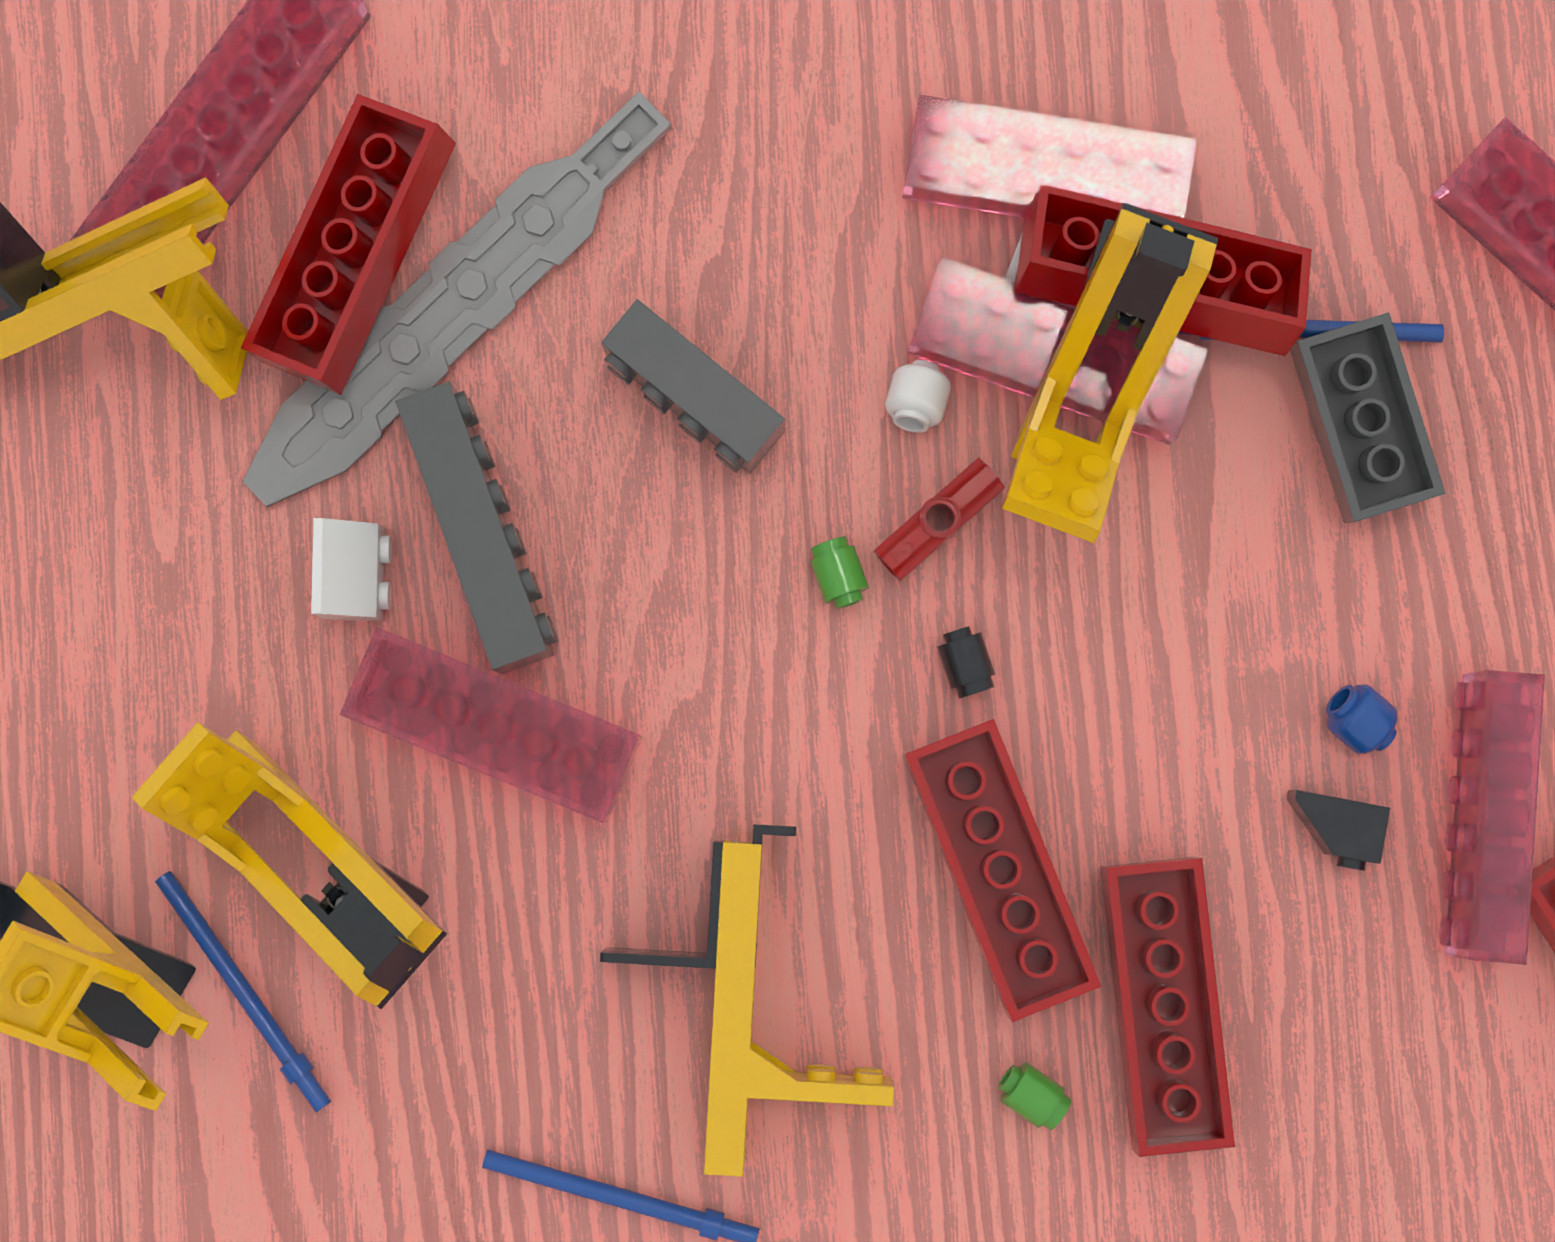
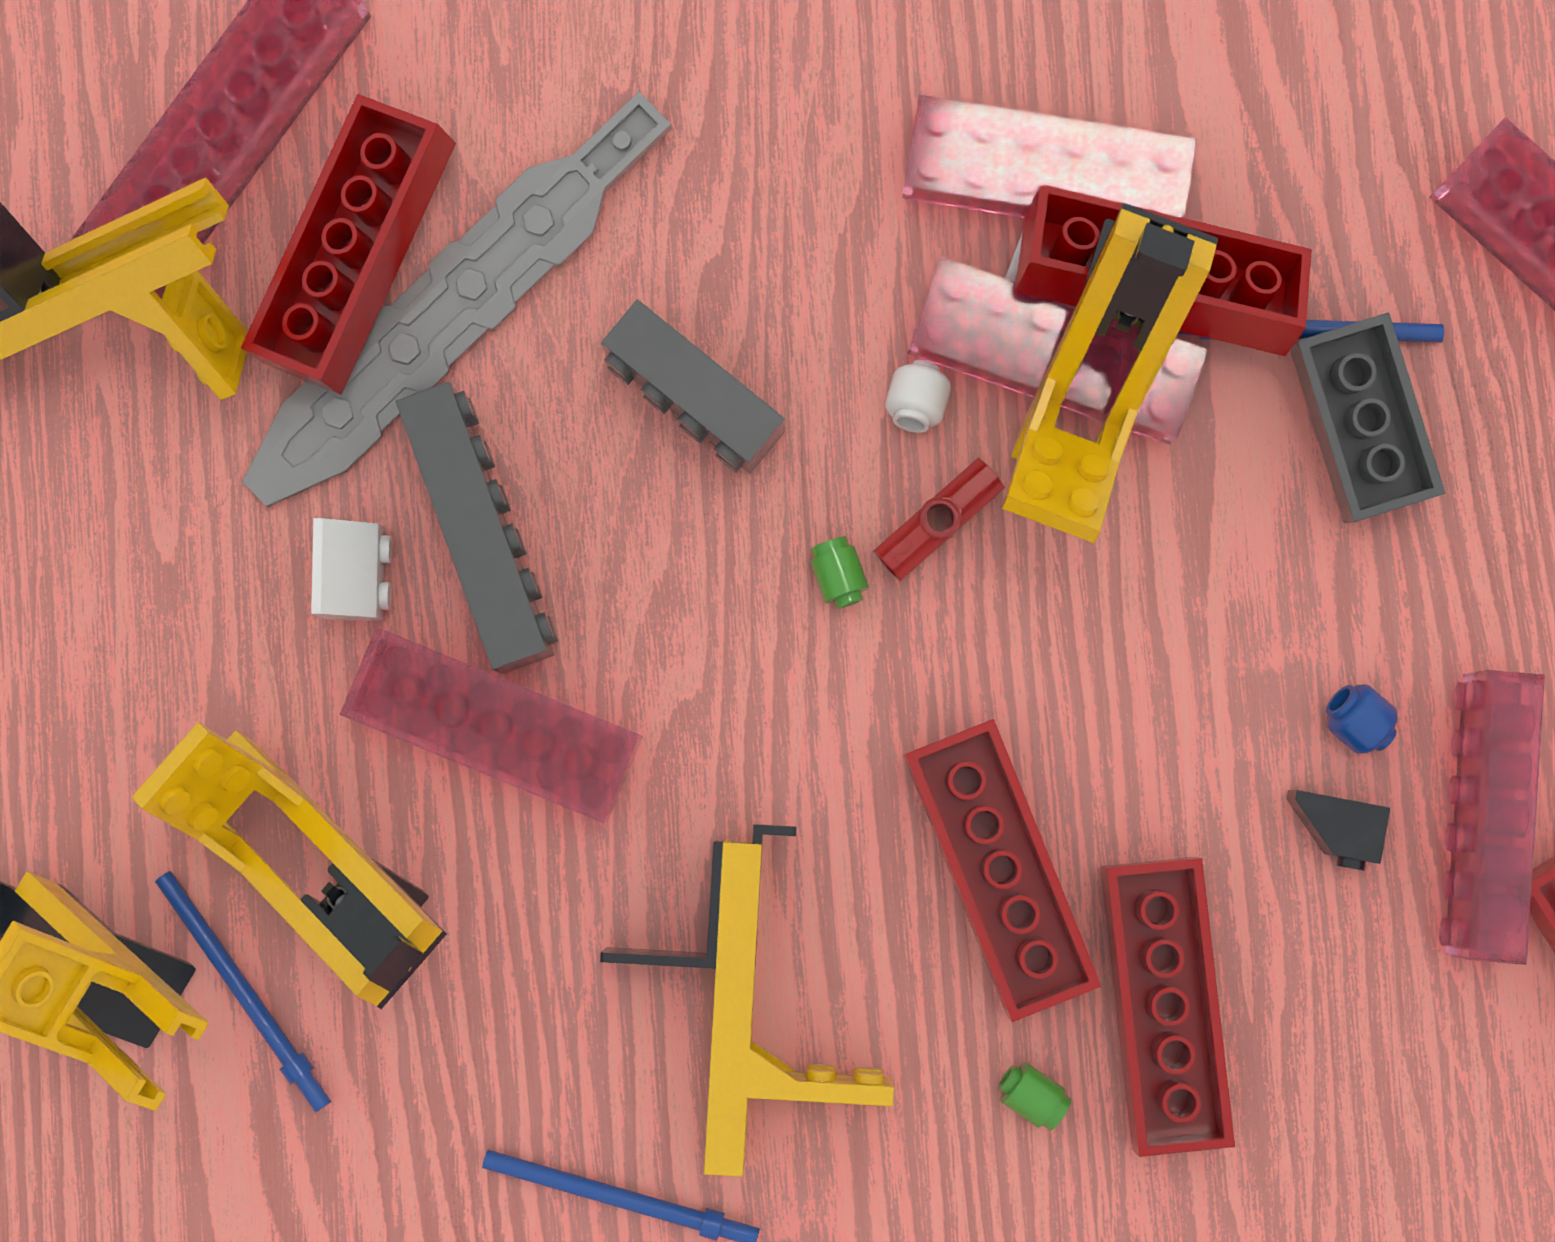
black brick [937,626,995,699] -> none

